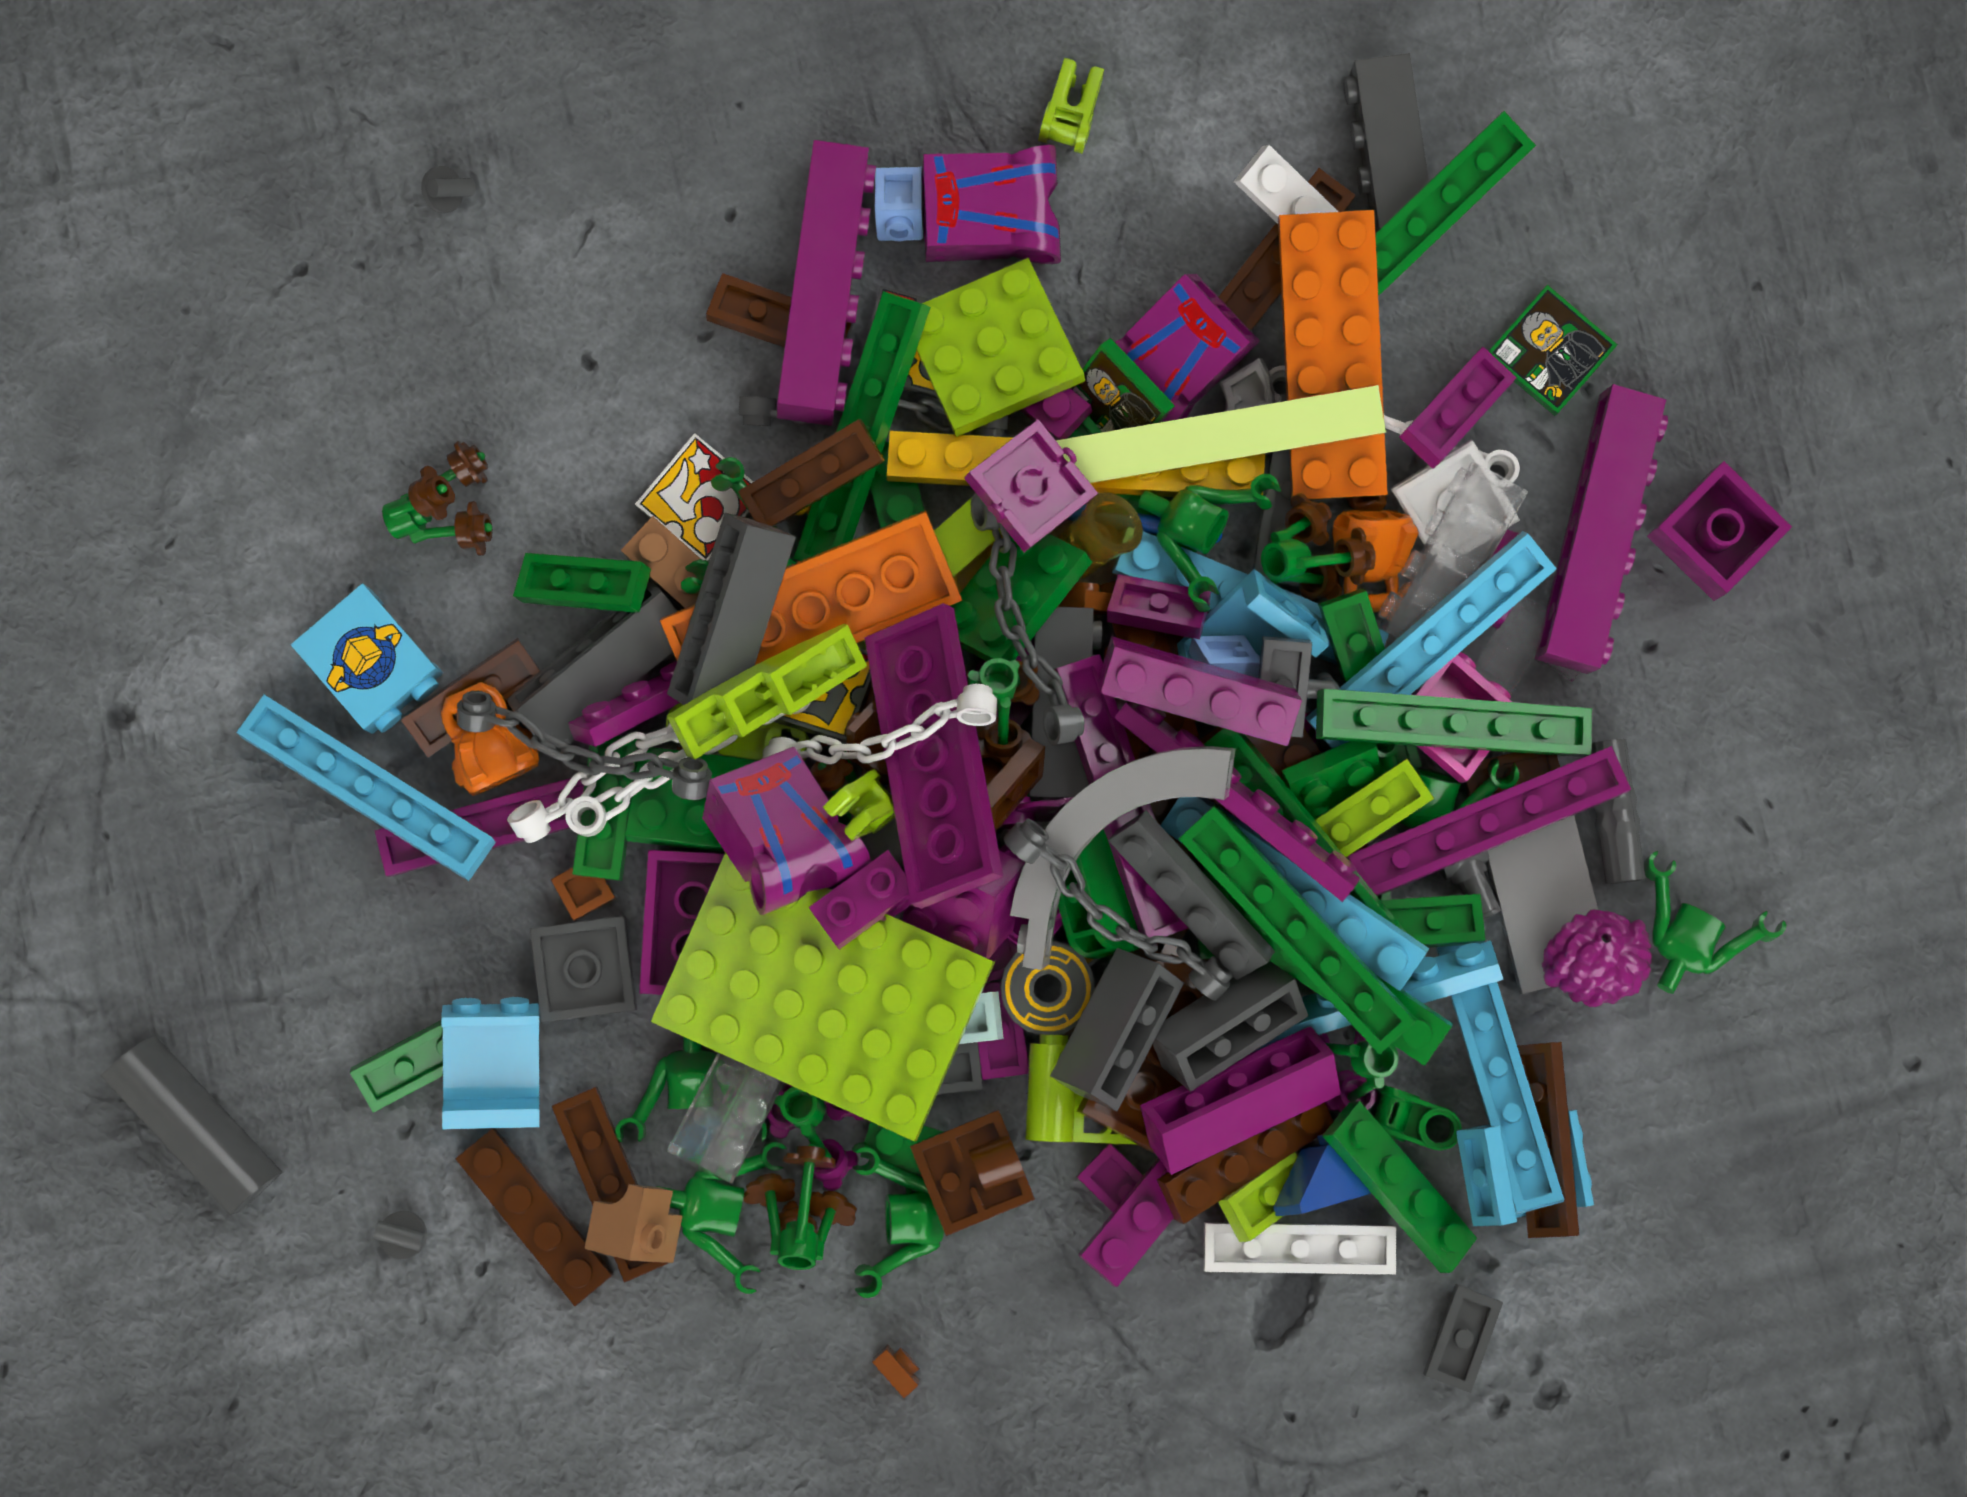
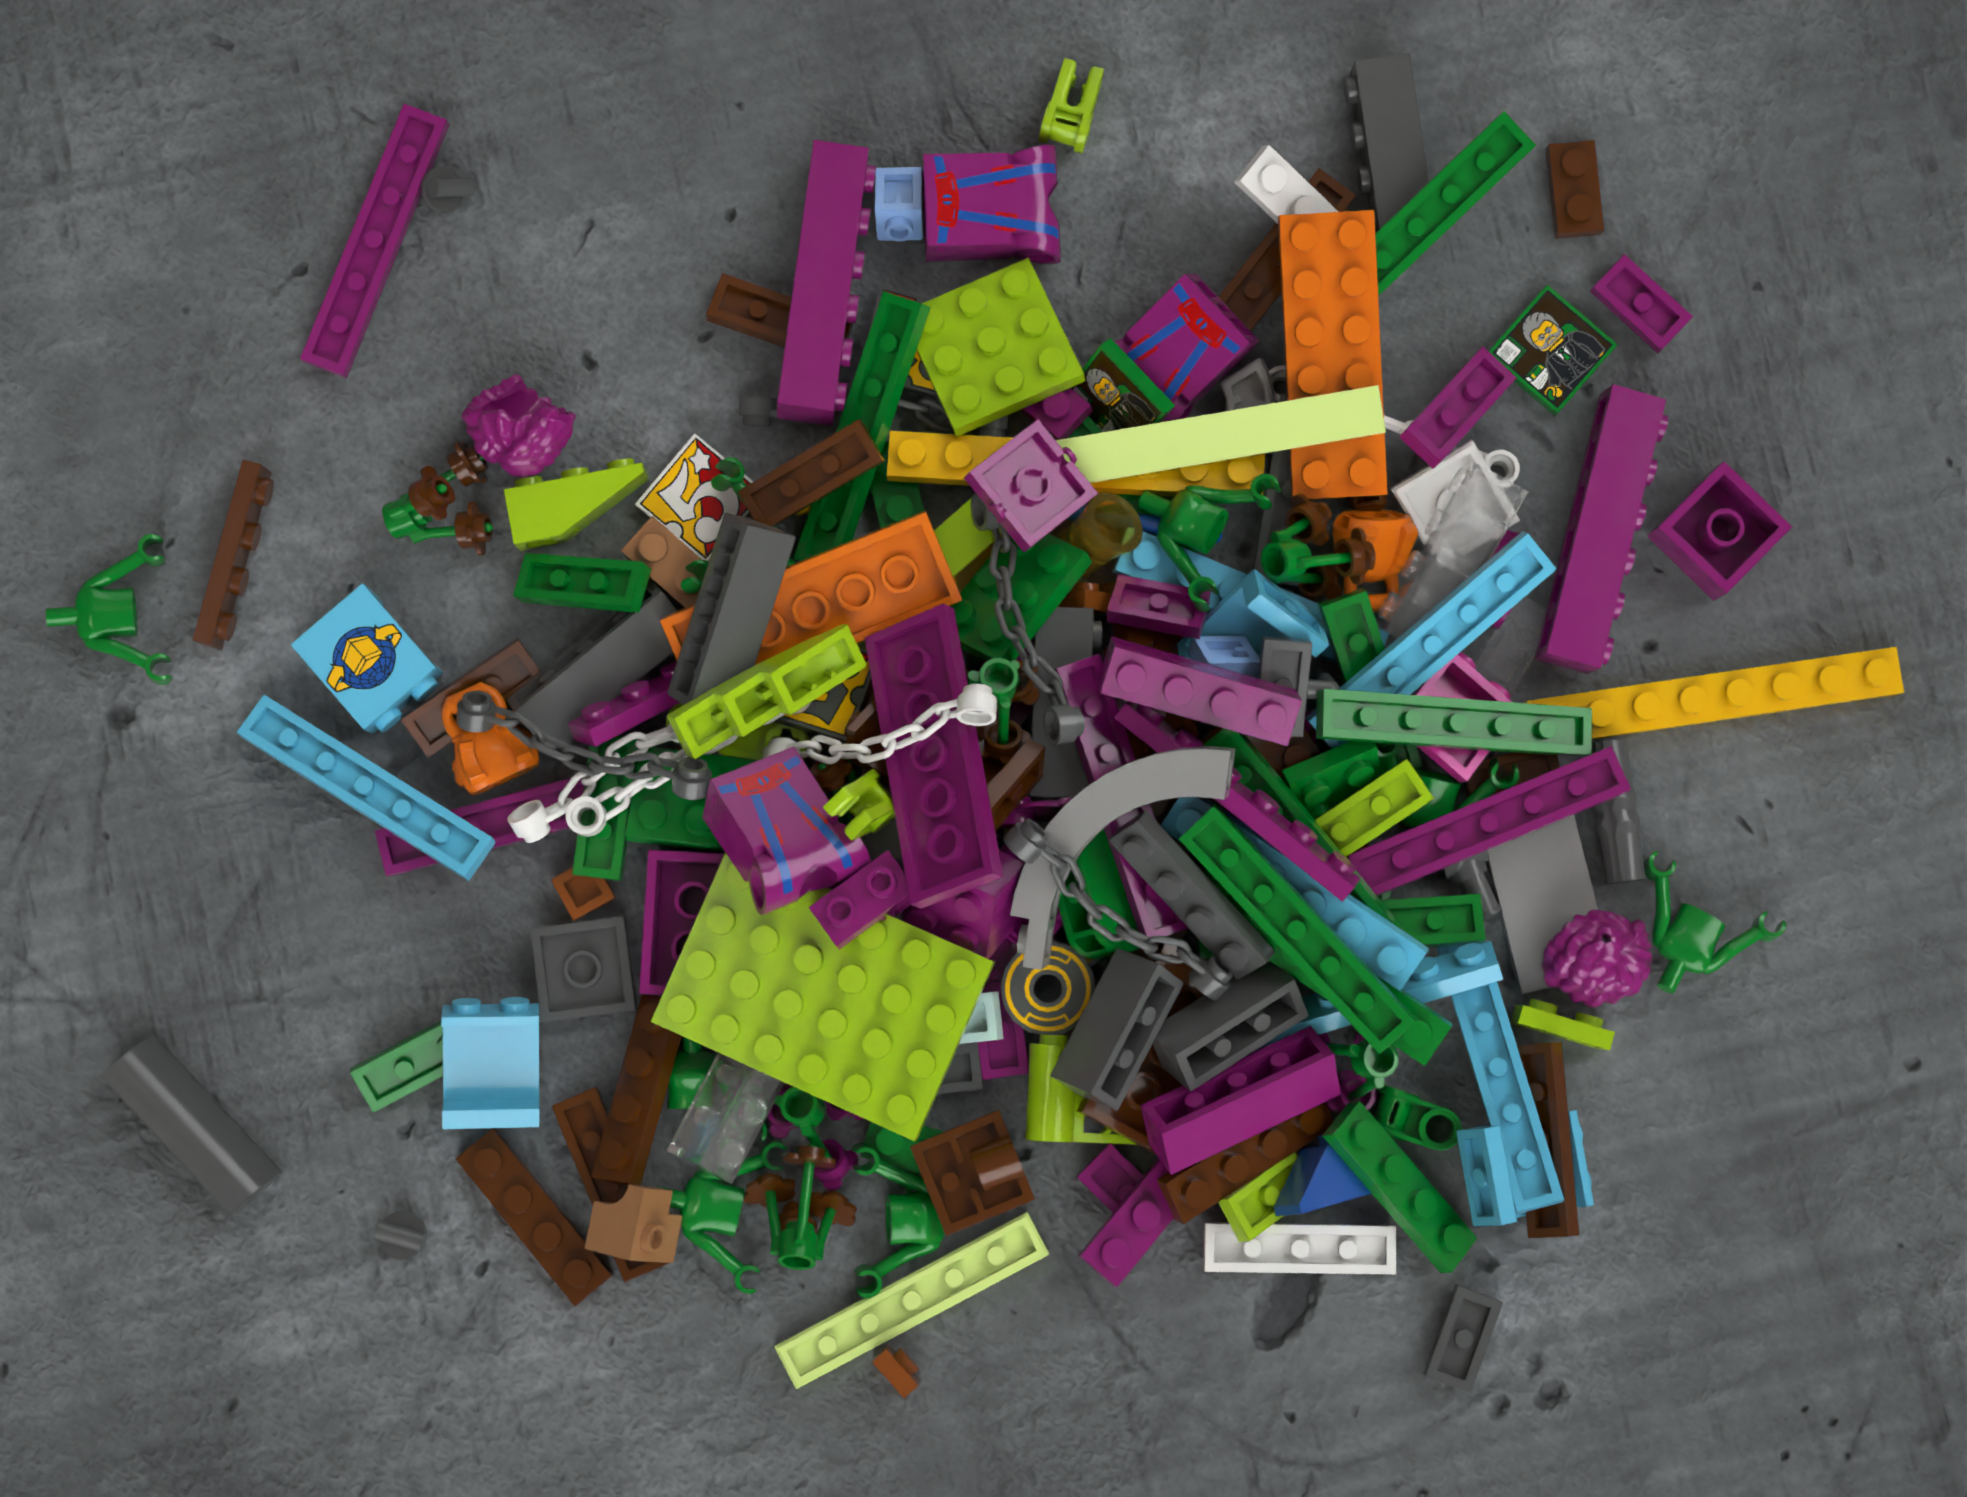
none -> green piece [46,534,173,685]
none -> reddish brown plate [192,460,274,650]
none -> magenta plate [300,104,450,379]
none -> magenta hair [461,374,576,478]
none -> lime slope [504,458,649,551]
none -> reddish brown plate [591,994,681,1186]
none -> yellowish green tile [774,1211,1049,1389]
none -> lime plate [1510,999,1615,1050]
none -> yellow plate [1524,647,1904,740]
none -> reddish brown plate [1546,140,1604,239]
none -> magenta plate [1590,254,1693,354]

